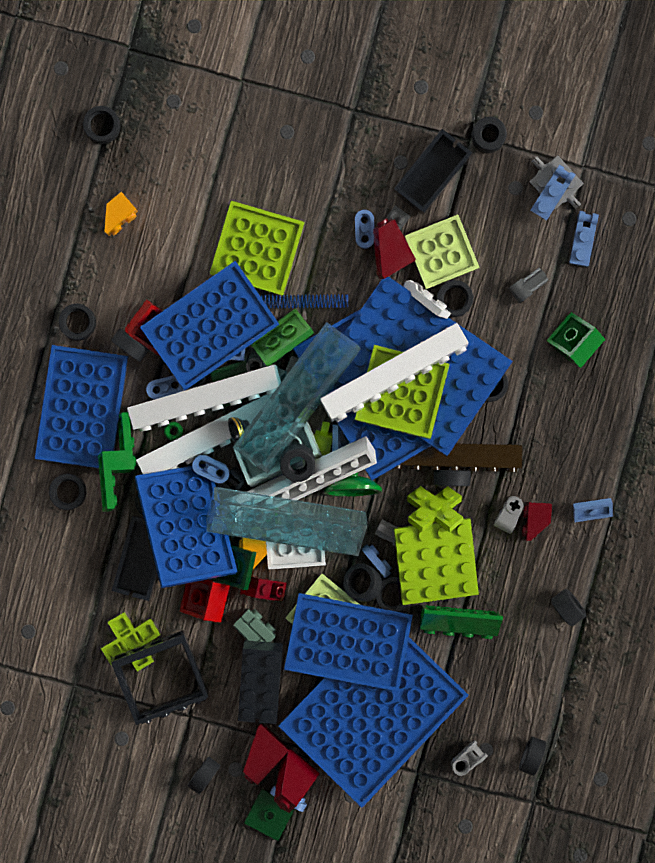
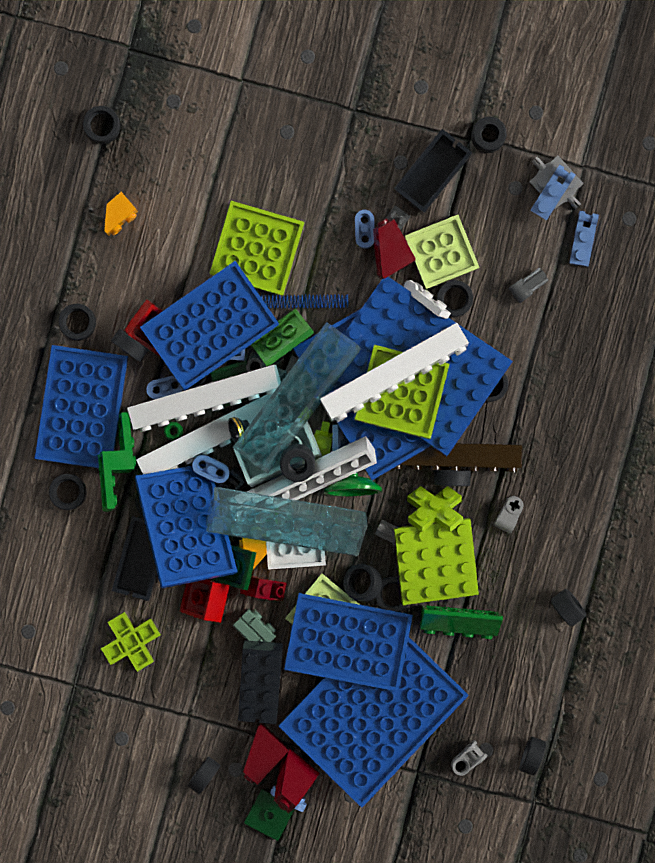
black window [111,630,209,725] -> none
medium blue plate [361,544,392,578] -> none
dark red slope [522,502,552,541] -> none
green slope [546,312,606,368] -> none
medium blue plate [573,498,613,522] -> none

